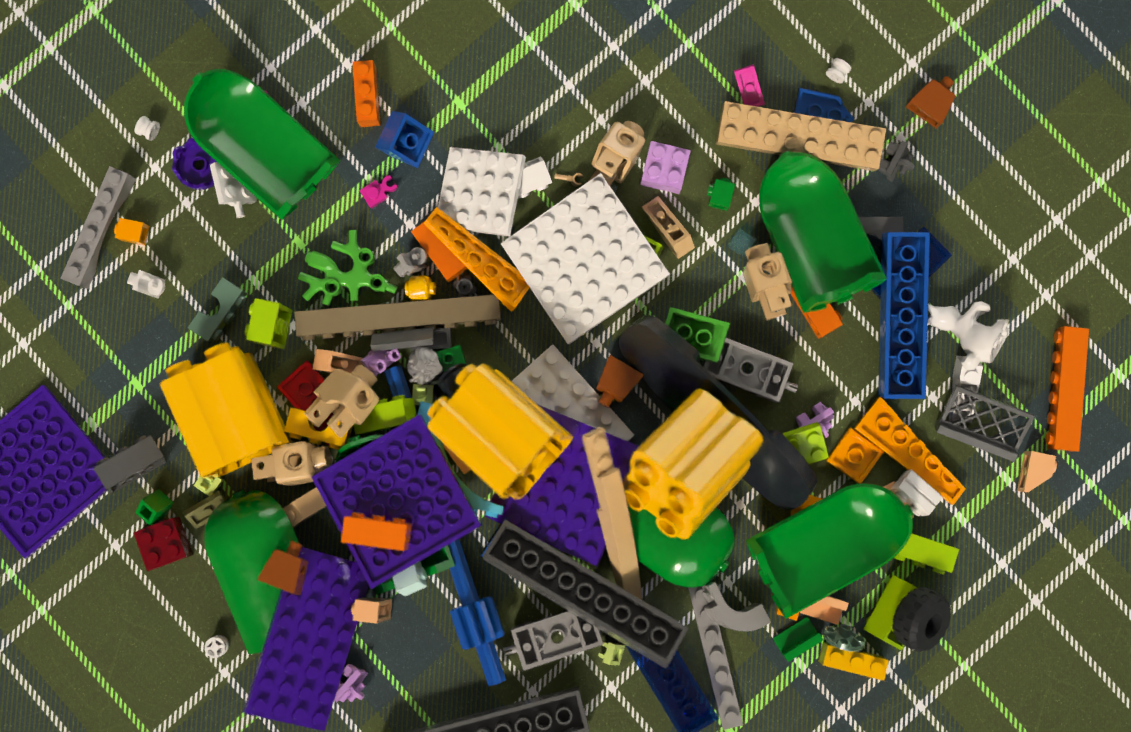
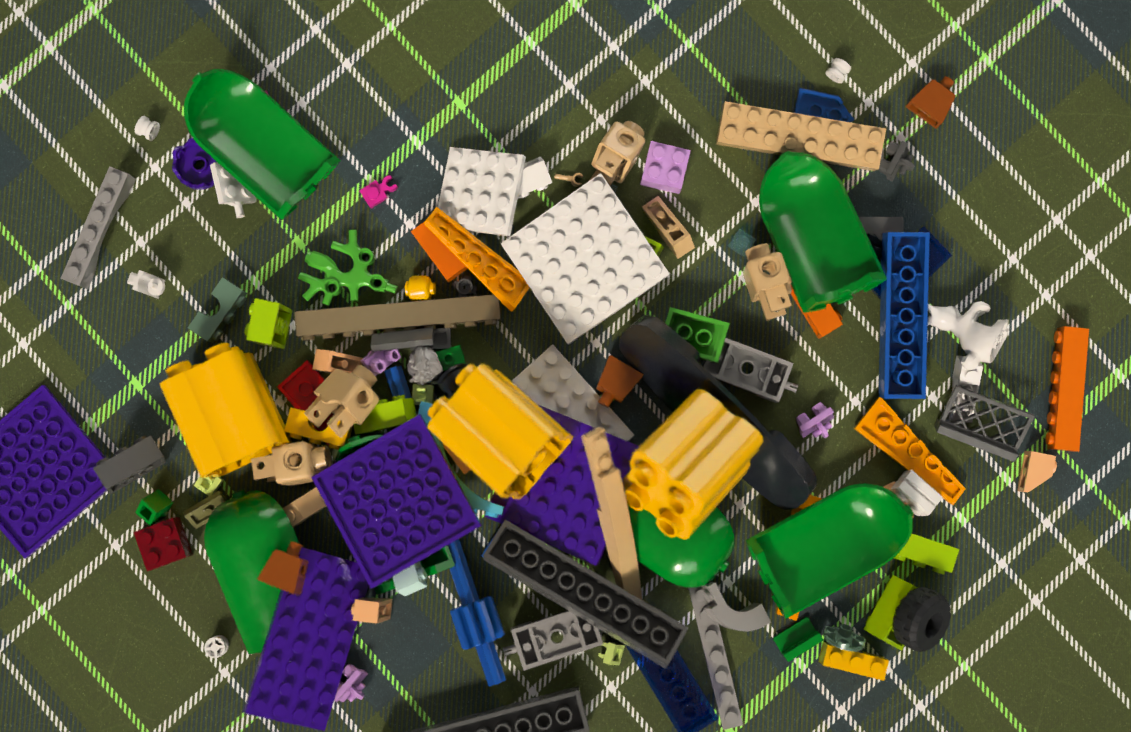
light orange brick [114,218,150,245] -> none
orange brick [341,512,412,551] -> none
orange brick [353,60,380,127] -> none
blue slope [375,111,434,168] -> none
light grey hips [393,247,427,277] -> none
green brick [707,178,735,211] -> none
dark pink plate [734,64,765,107] -> none
lime plate [782,422,829,464] -> none
light nougat panel [800,596,849,625] -> none
light orange tile [826,428,884,484] -> none

